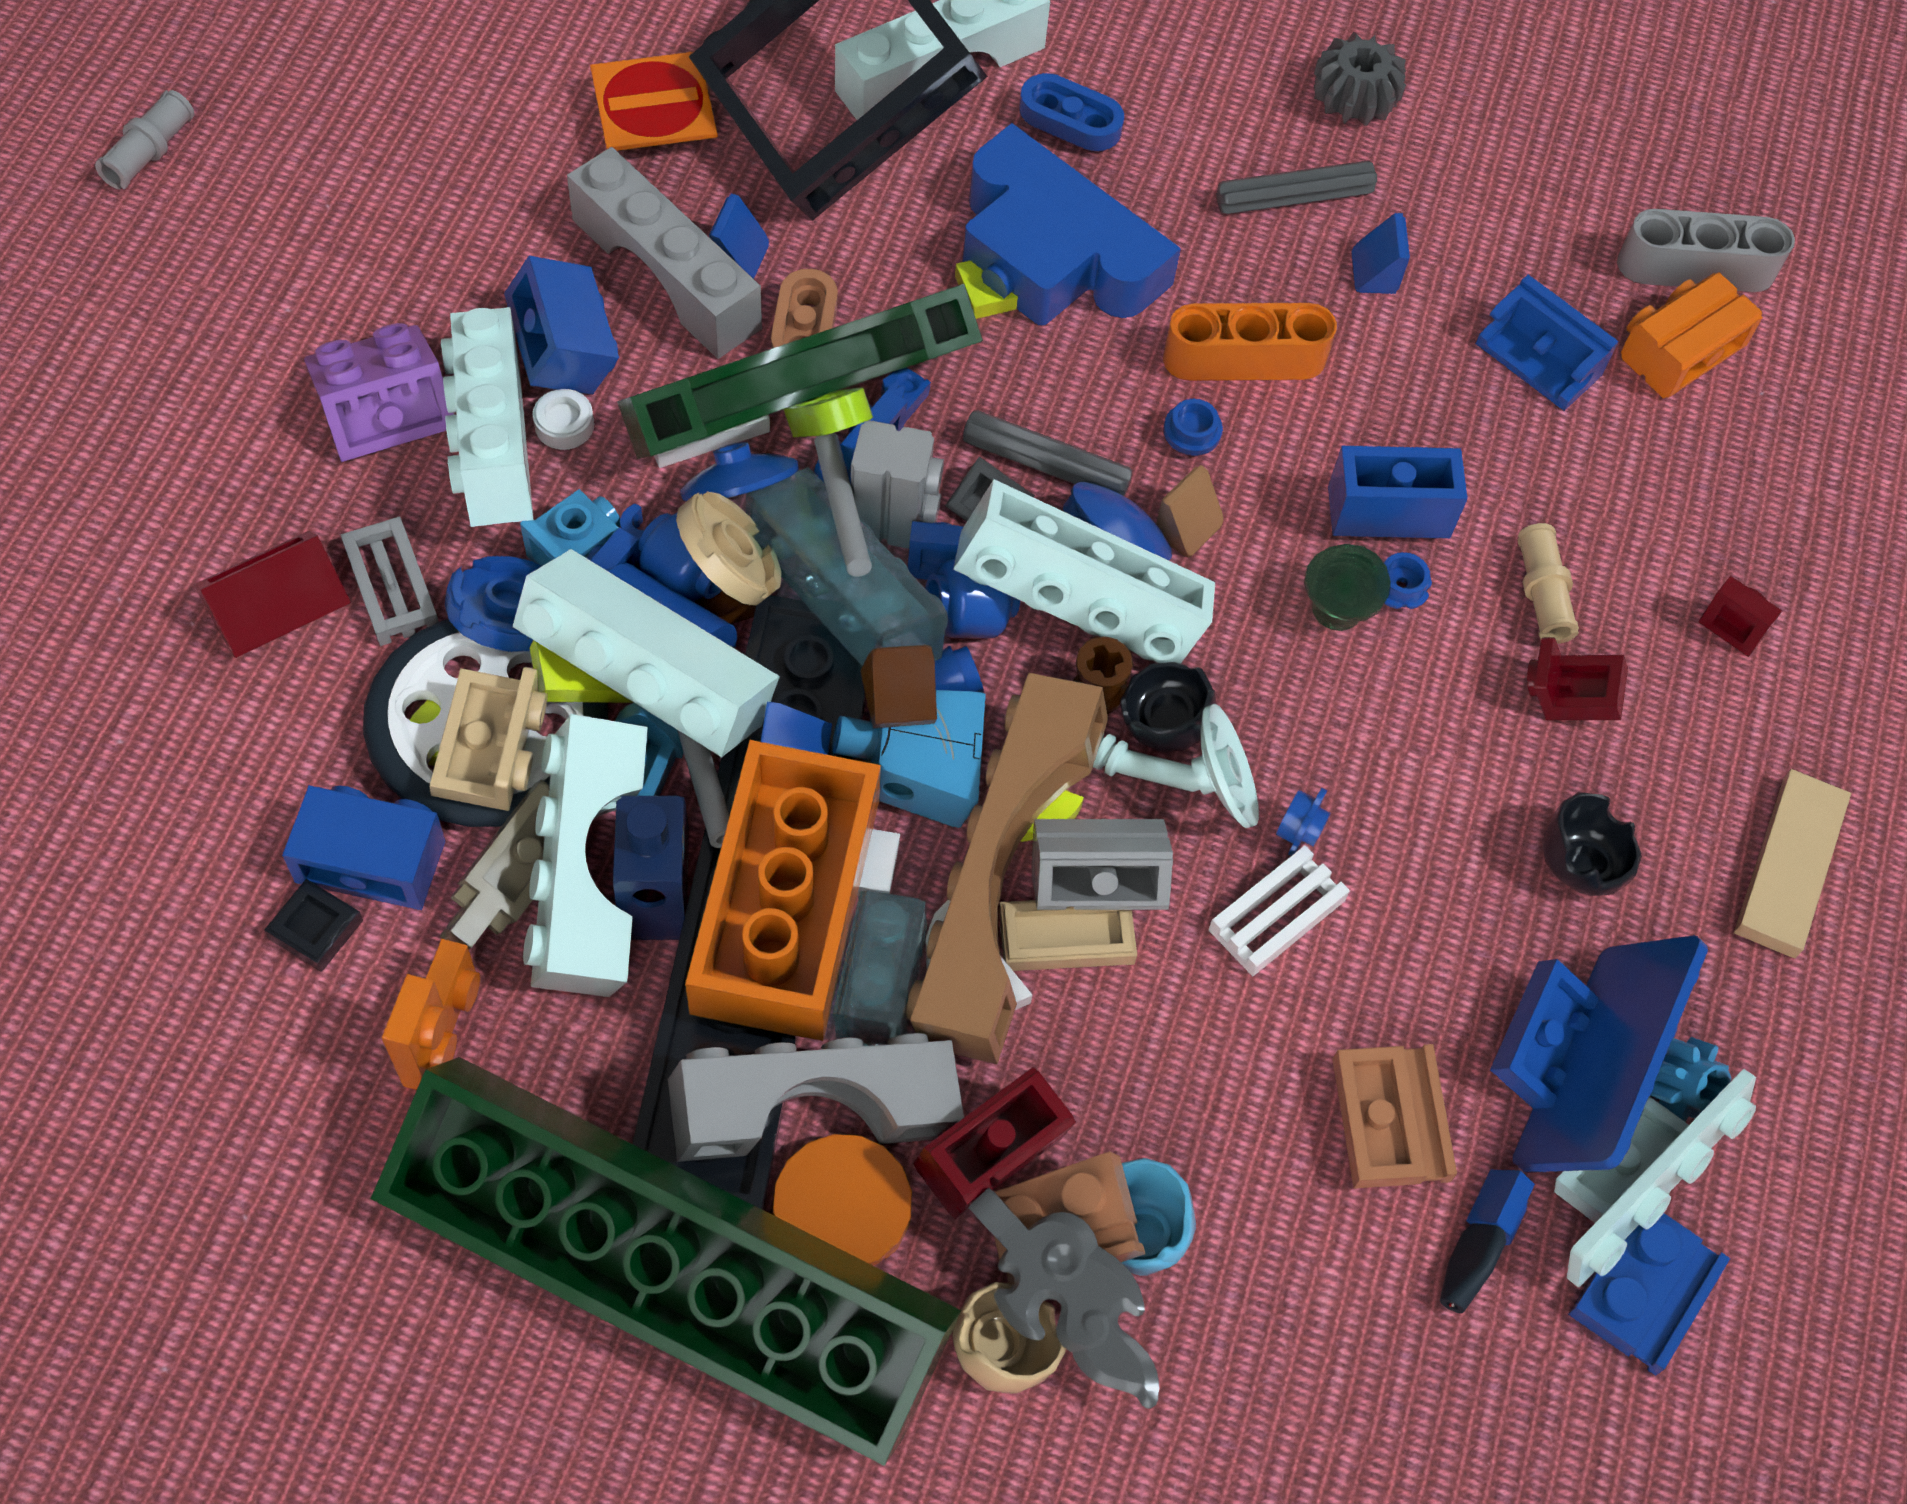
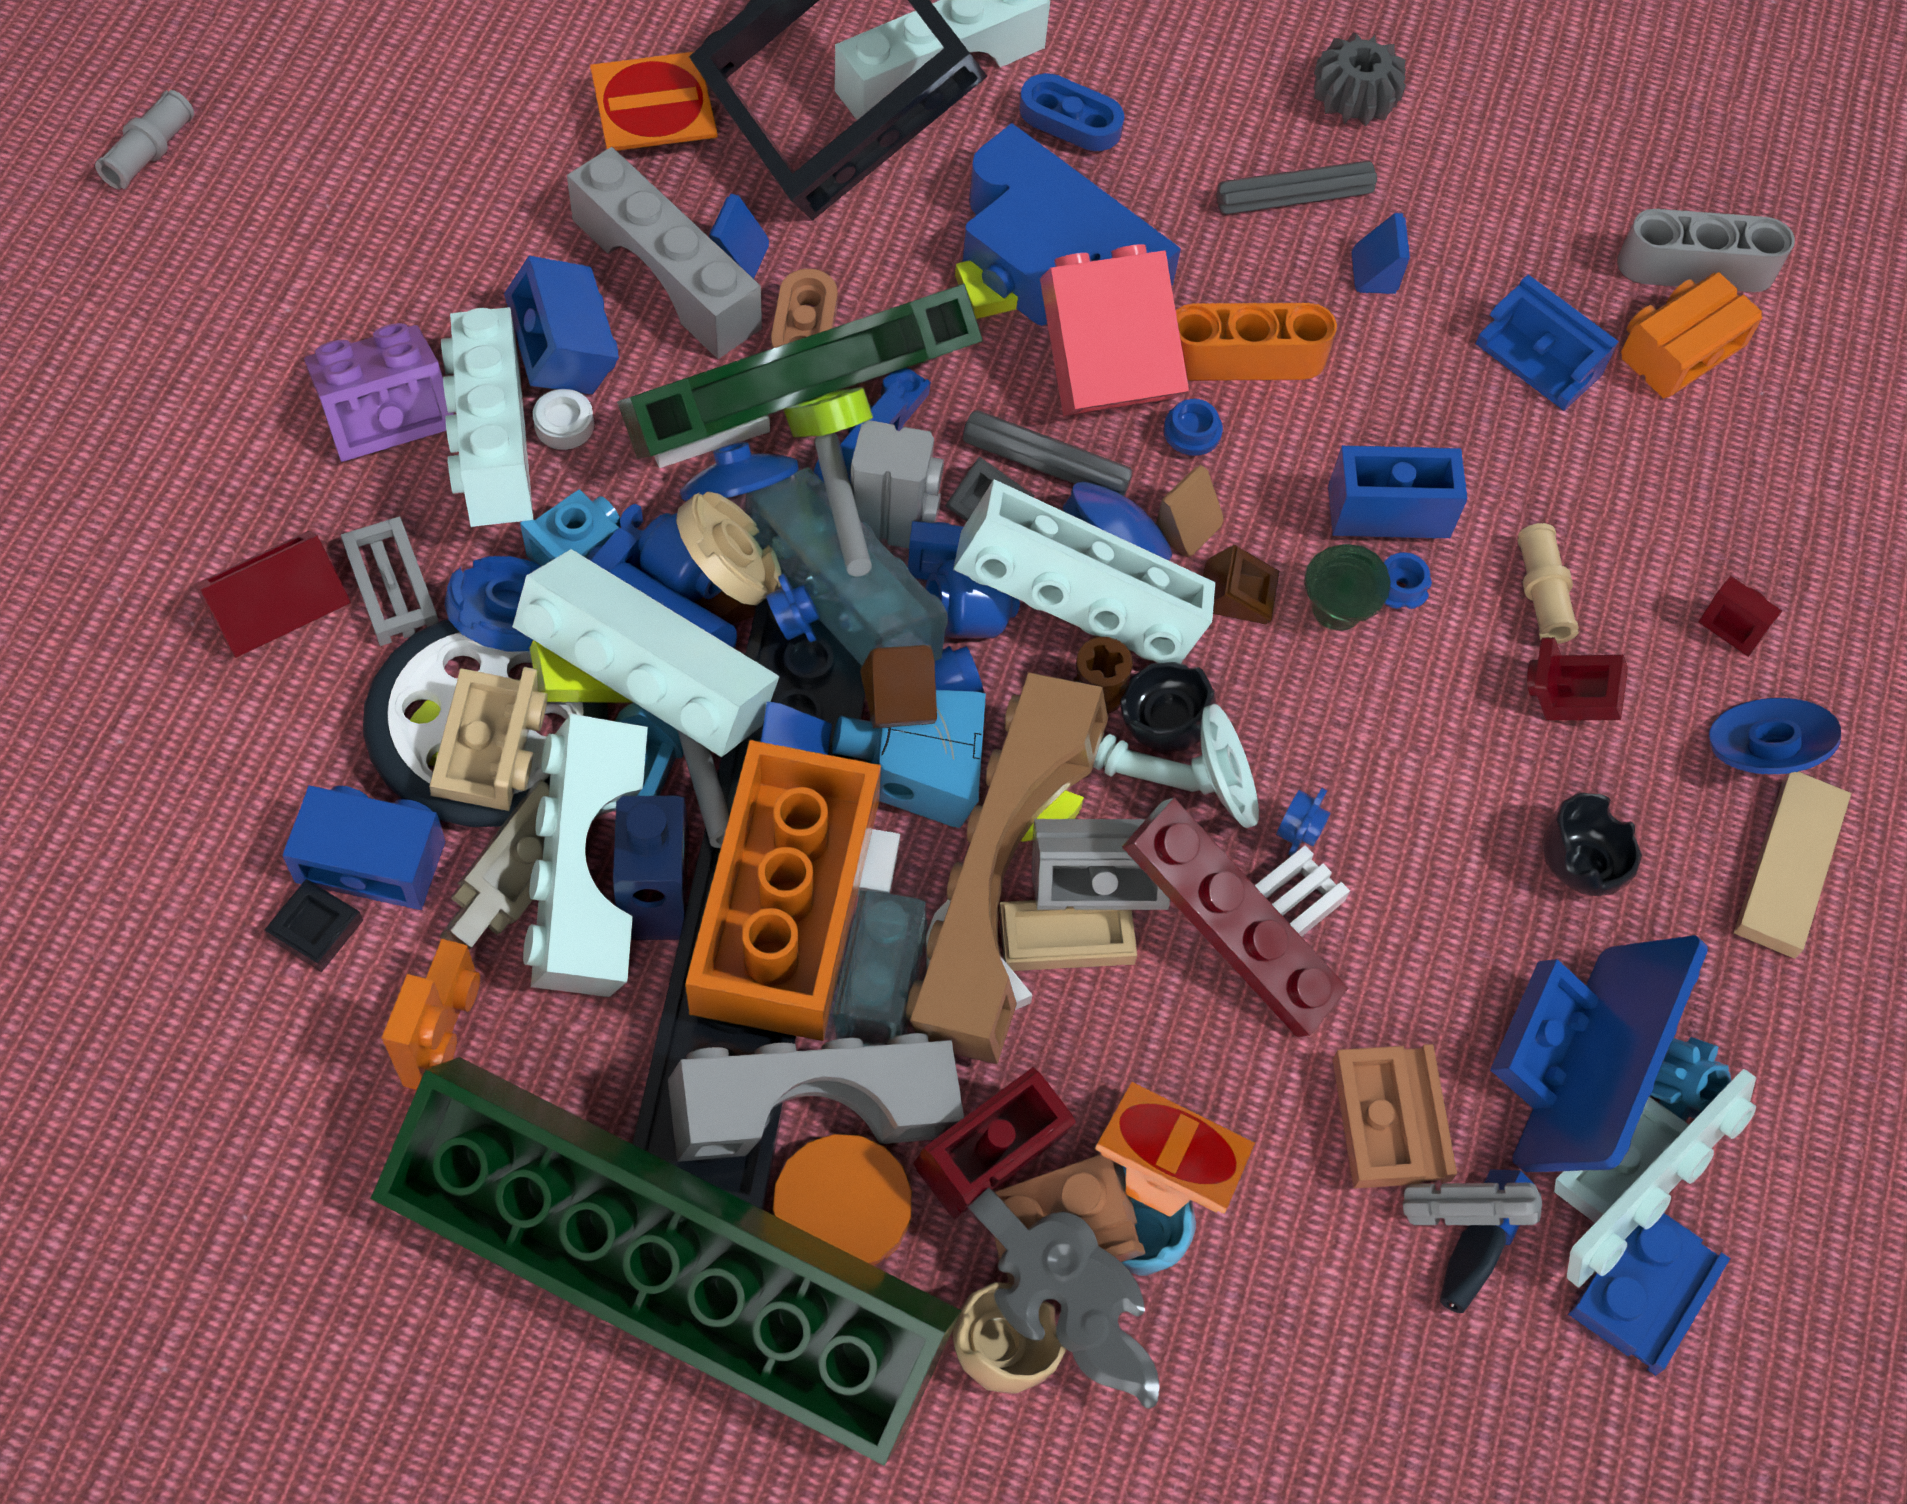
none -> blue plate [766,573,820,643]
none -> coral brick [1040,244,1189,417]
none -> piece [1095,1082,1255,1217]
none -> dark red plate [1122,798,1349,1037]
none -> reddish brown slope [1203,544,1280,624]
none -> light grey axle [1403,1182,1542,1225]
none -> blue dish [1709,698,1841,774]

